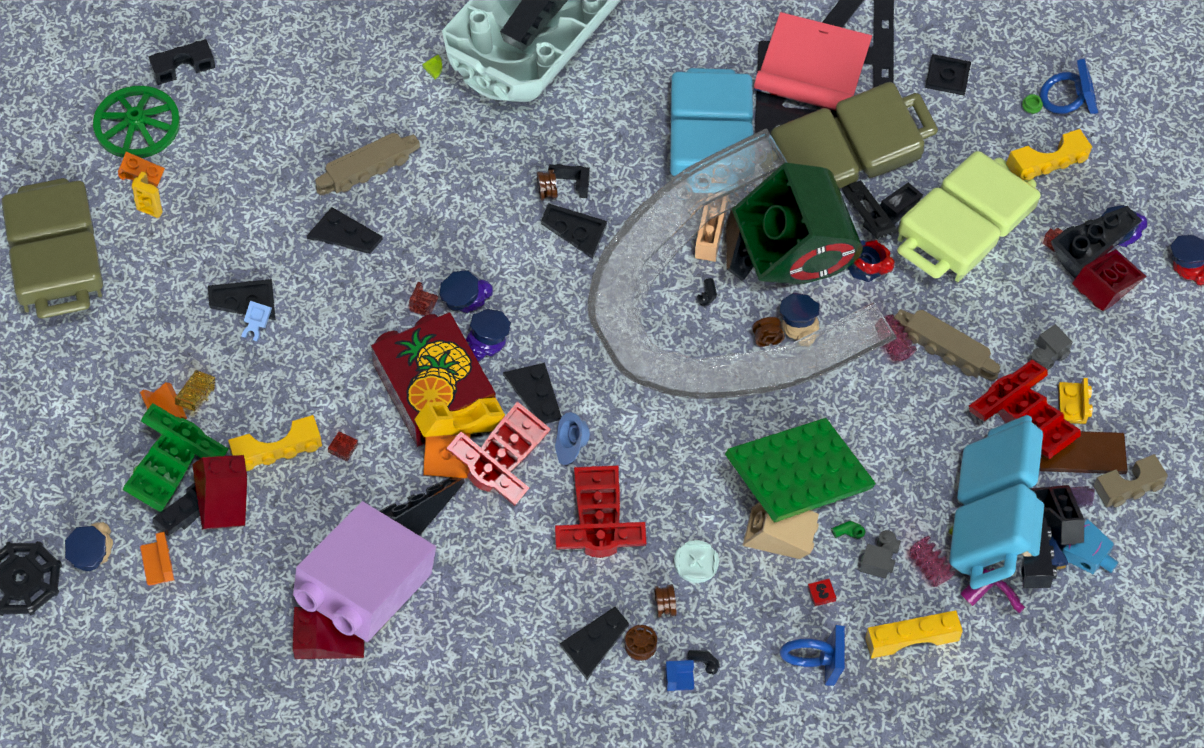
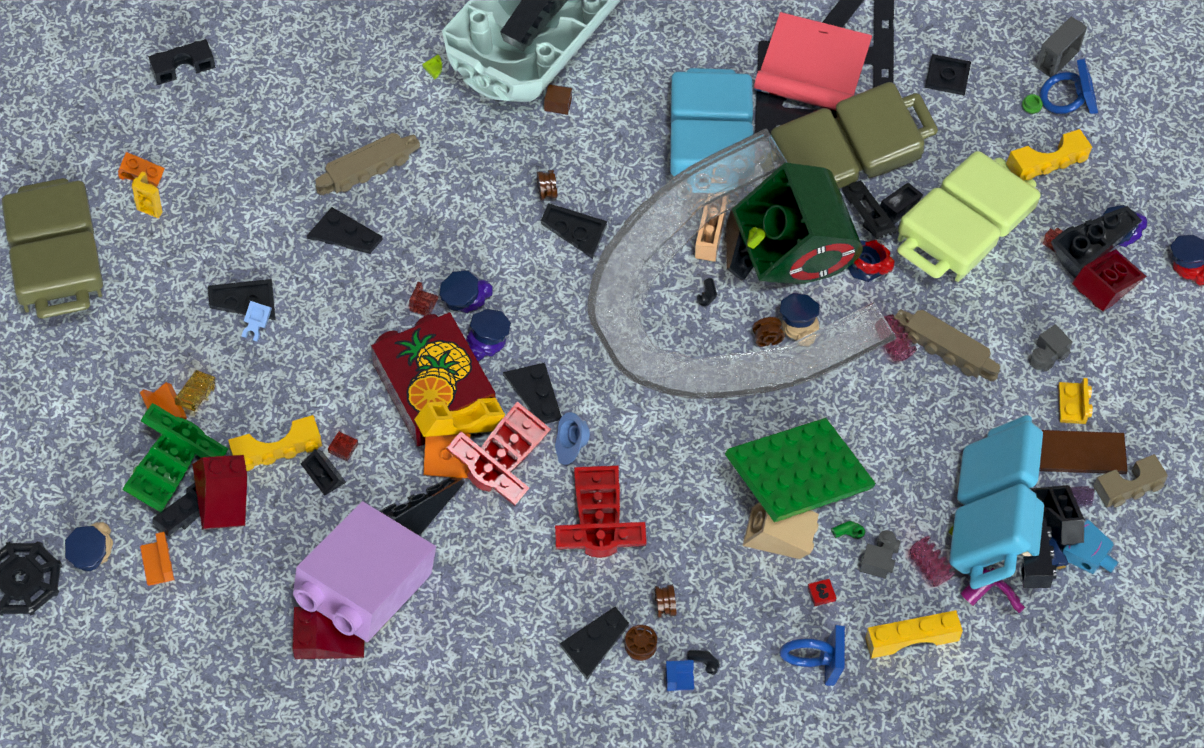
green wheel [93,86,180,158] -> none
black bracket [548,164,590,198] -> none
light aqua tile [674,540,719,583] -> none
red slope [969,360,1081,459] -> none
none -> black slope [301,449,346,496]
none -> reddish brown panel [544,84,572,115]
none -> lime tile [747,227,765,249]
none -> dark grey window [1036,16,1087,77]

